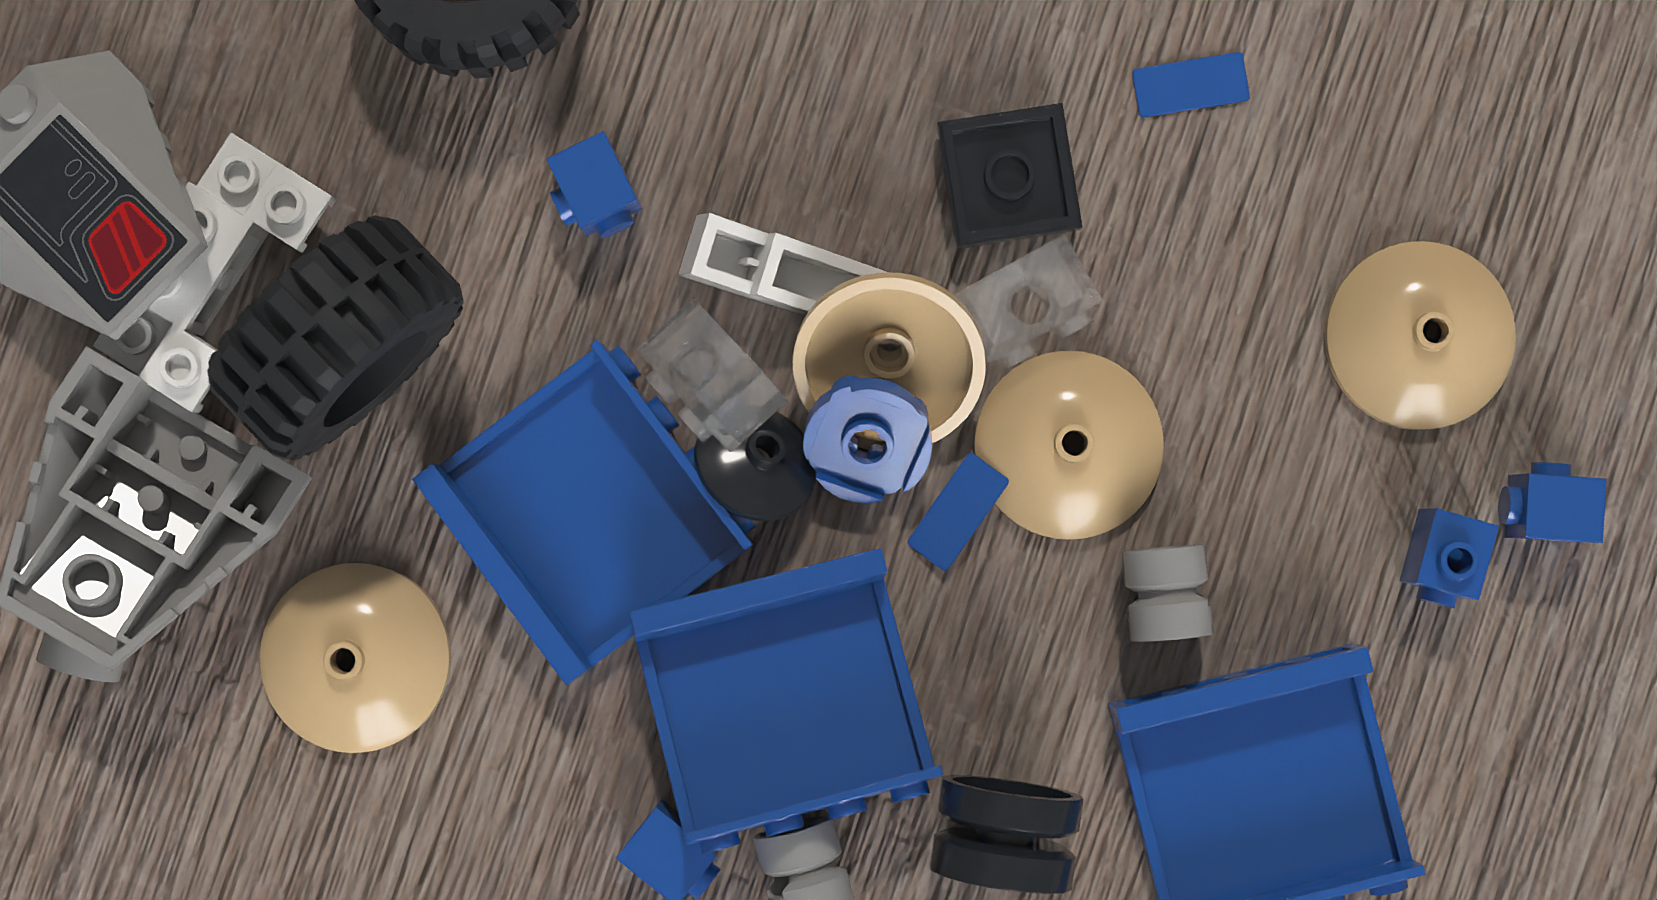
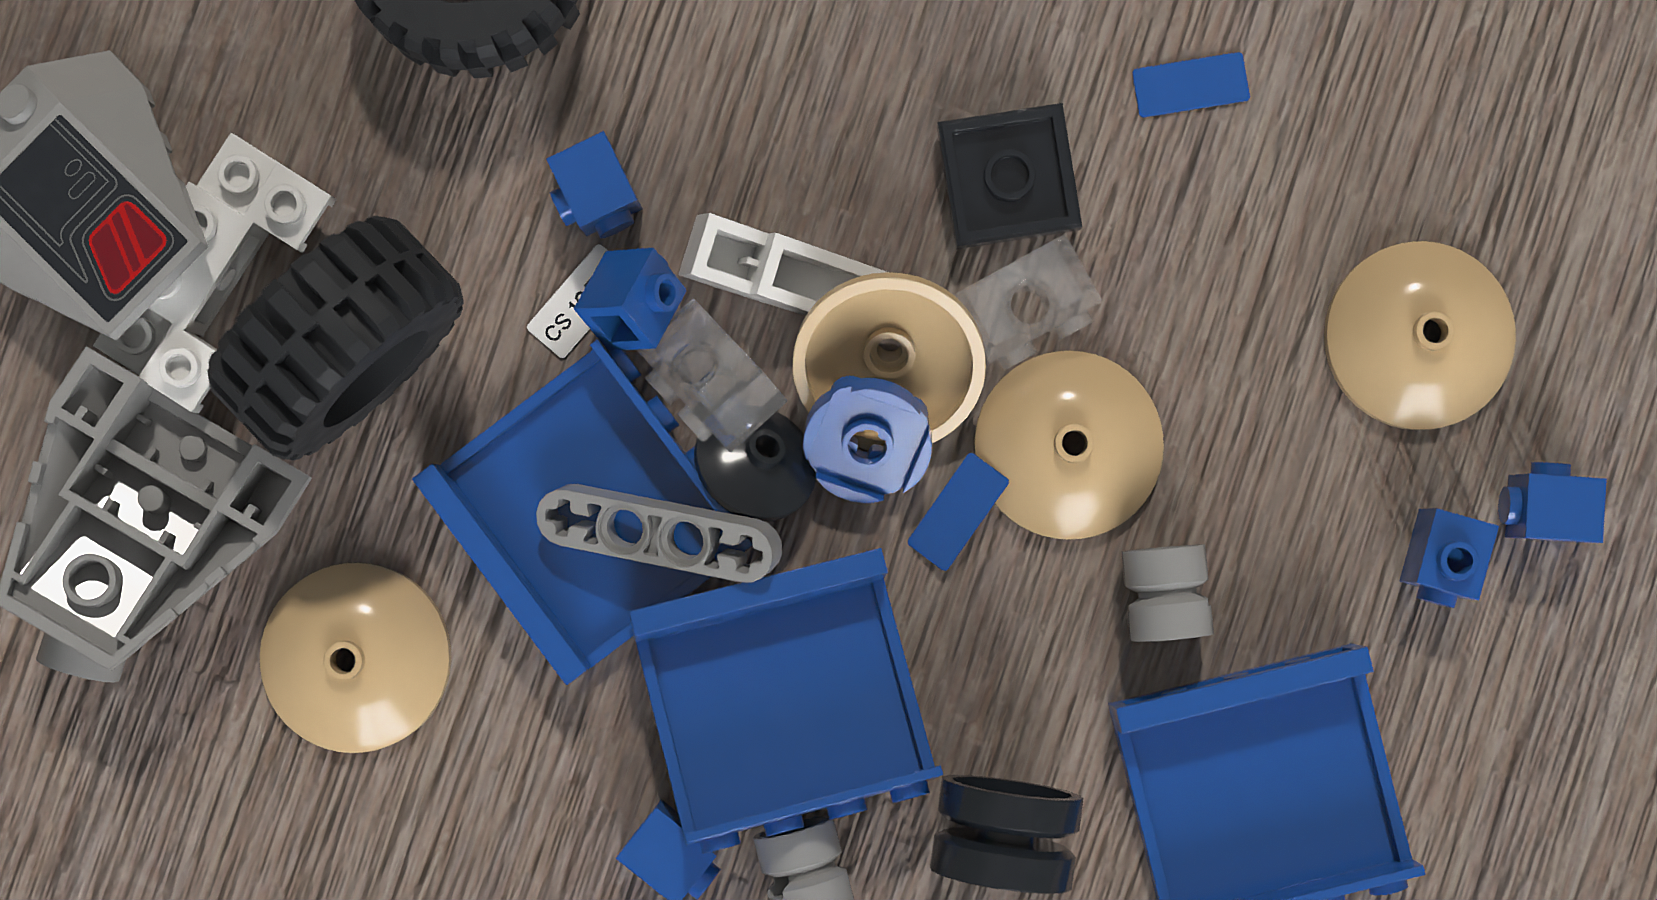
none -> white sticker [527,244,608,358]
none -> light grey beam [536,484,782,582]
none -> blue brick [574,247,687,351]

